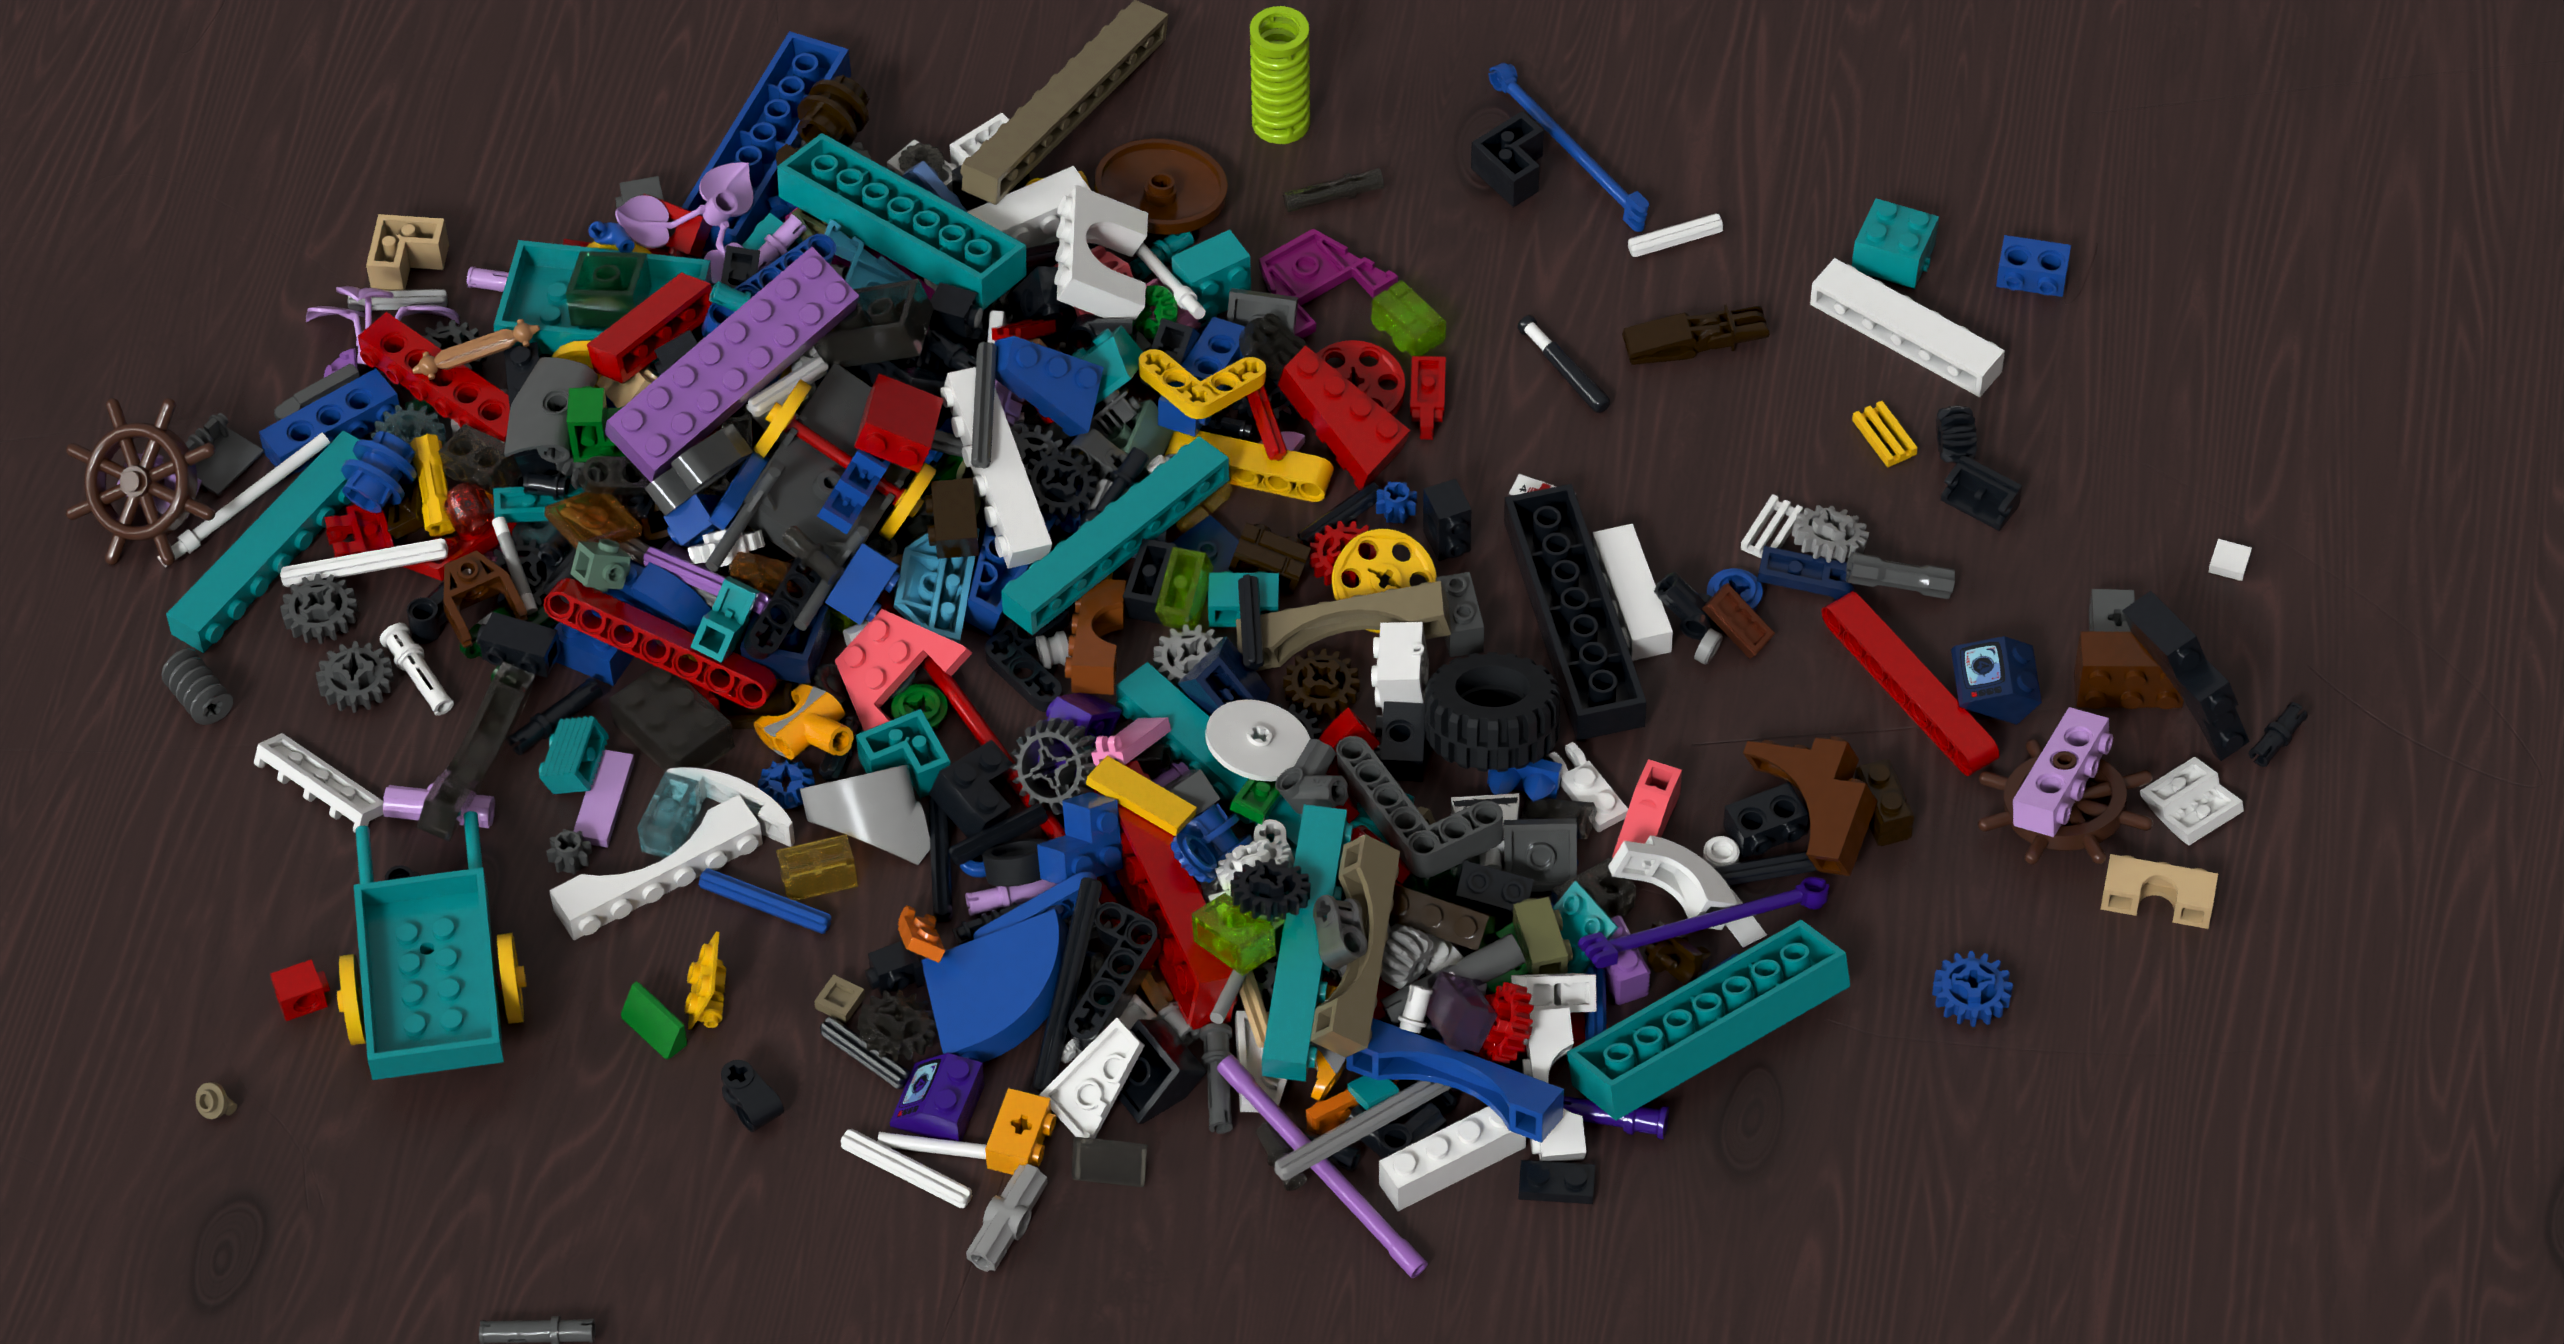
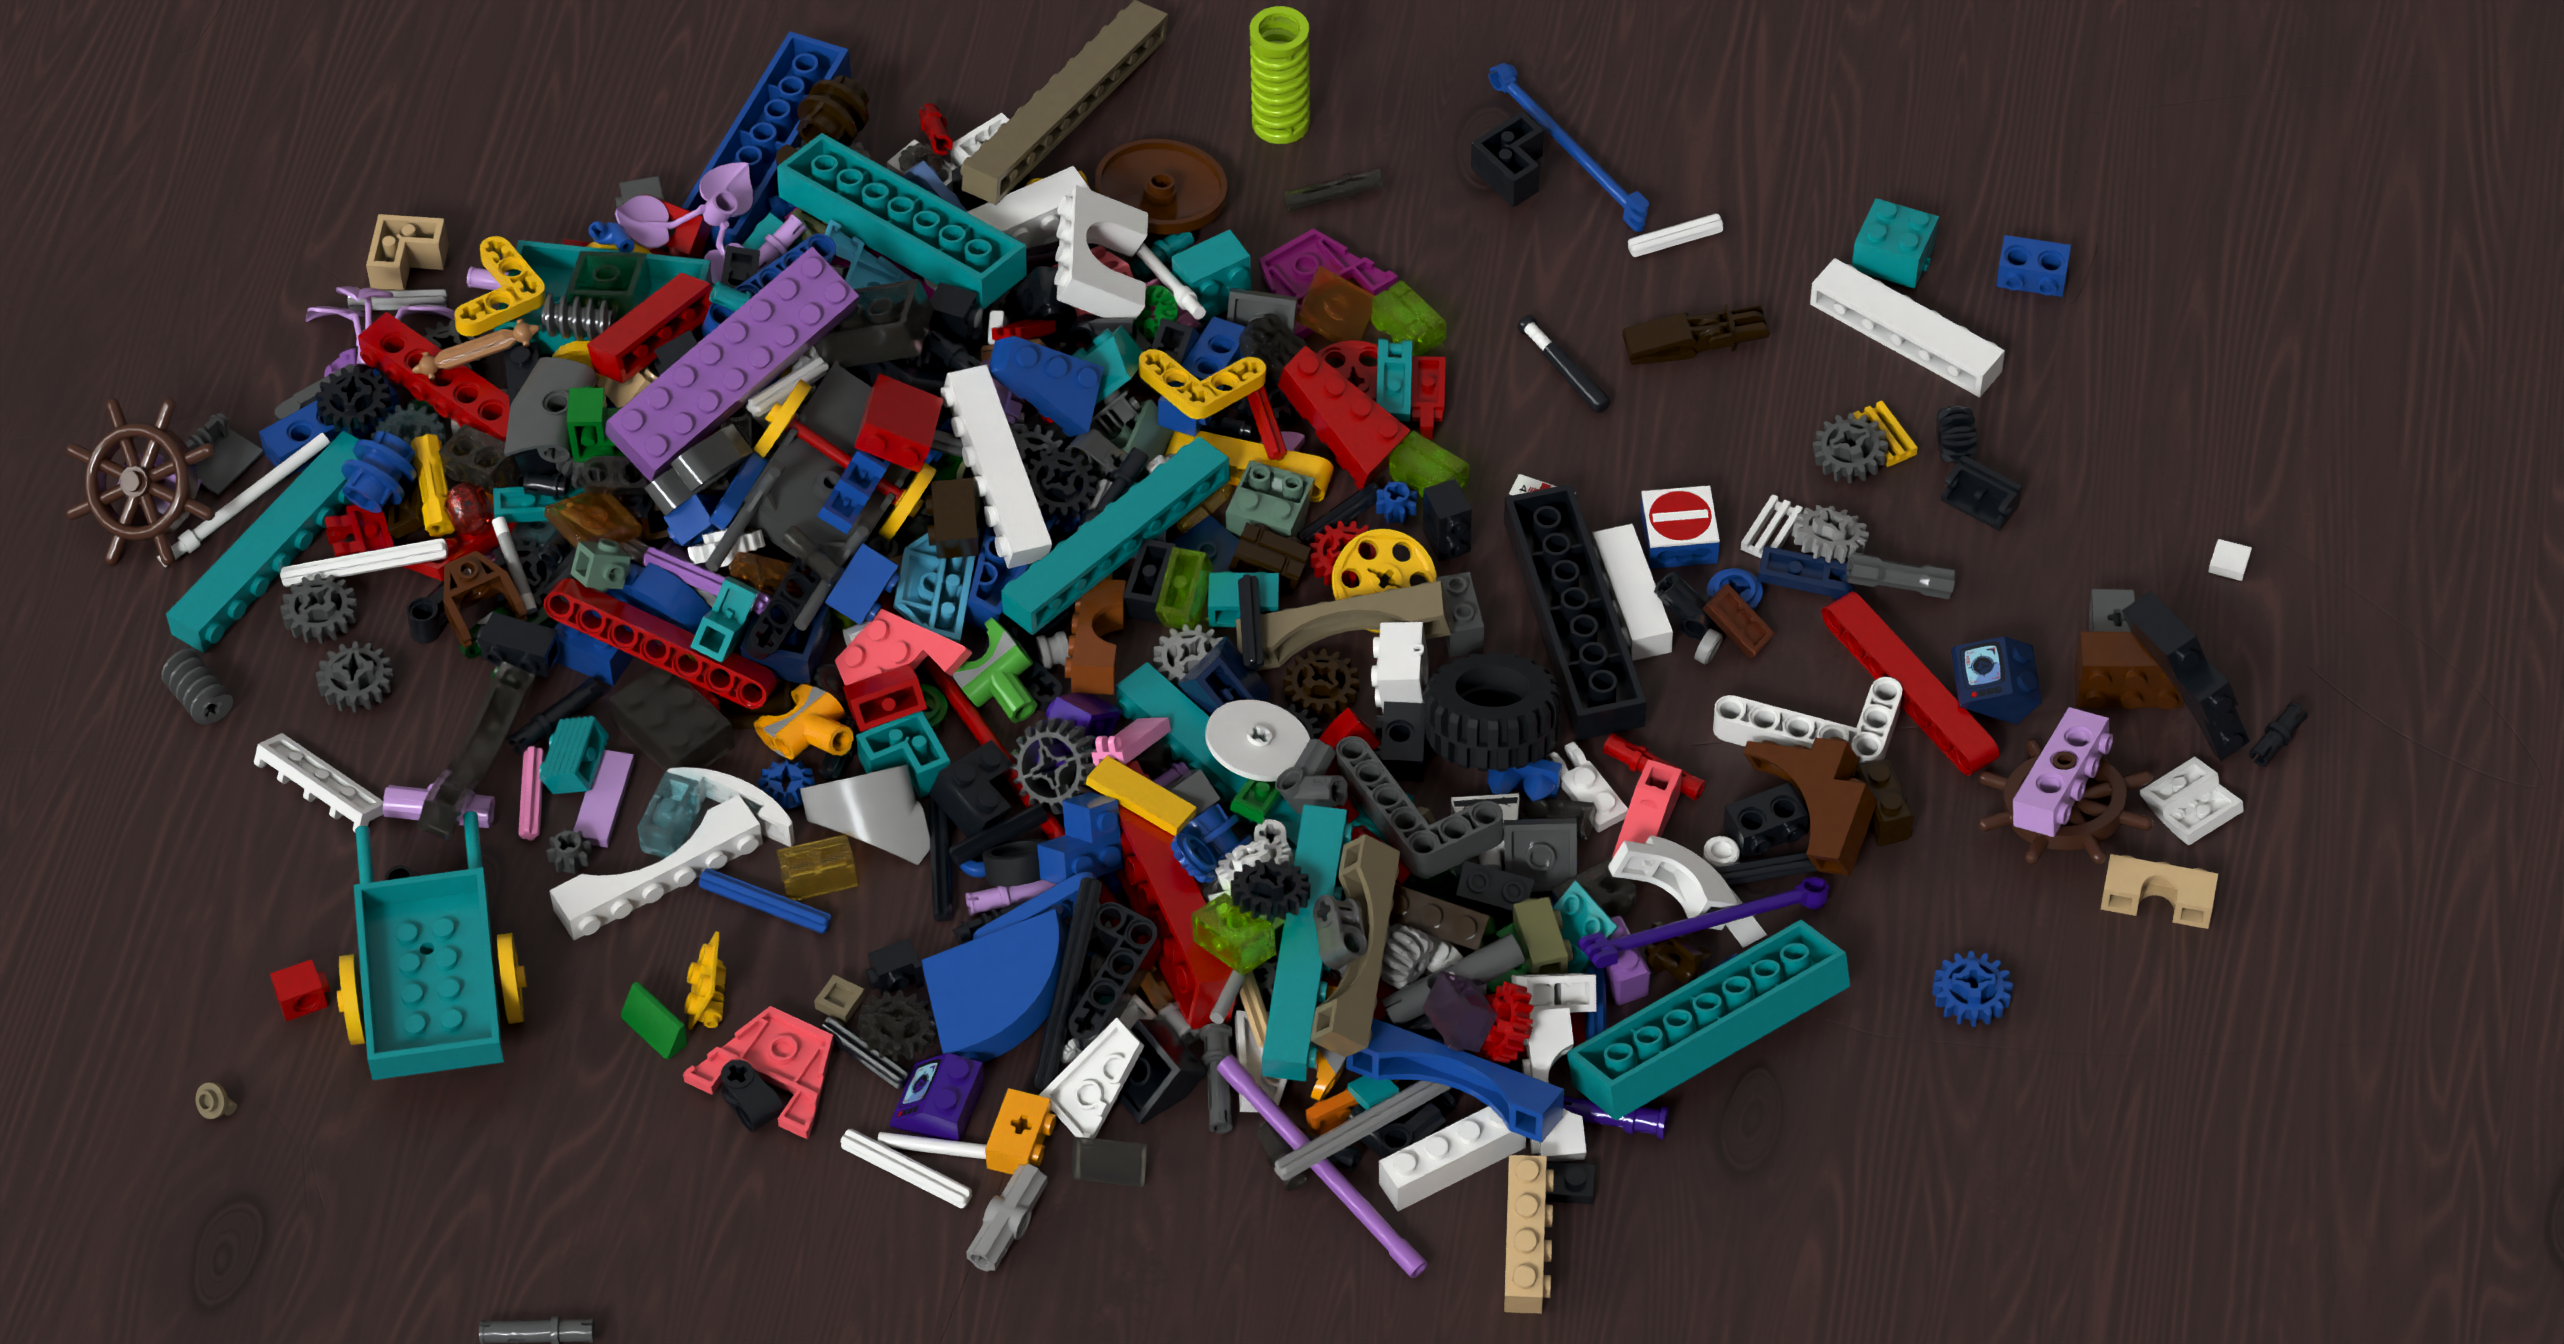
white pin [380,623,454,715] -> none
orange hinge [898,905,945,963] -> none
dark grey axle [971,342,997,469] -> none
white pin [1398,984,1433,1033] -> none
none -> black gear [315,366,392,434]
none -> yellow beam [454,236,546,336]
none -> bright pink axle [518,746,545,841]
none -> dark grey piece [541,293,617,341]
none -> coral wing [683,1006,834,1139]
none -> red brick [843,664,927,732]
none -> red pin [919,103,953,155]
none -> bright green connector [953,617,1038,723]
none -> sand green slope [1226,460,1315,540]
none -> clear orange tile [1296,265,1378,343]
none -> teal plate [1376,339,1412,422]
none -> clear neon green brick [1389,431,1469,498]
none -> tan brick [1504,1155,1554,1314]
none -> red pin [1603,733,1706,801]
none -> piece [1640,485,1720,569]
none -> white beam [1713,677,1902,776]
none -> dark grey gear [1813,413,1888,483]

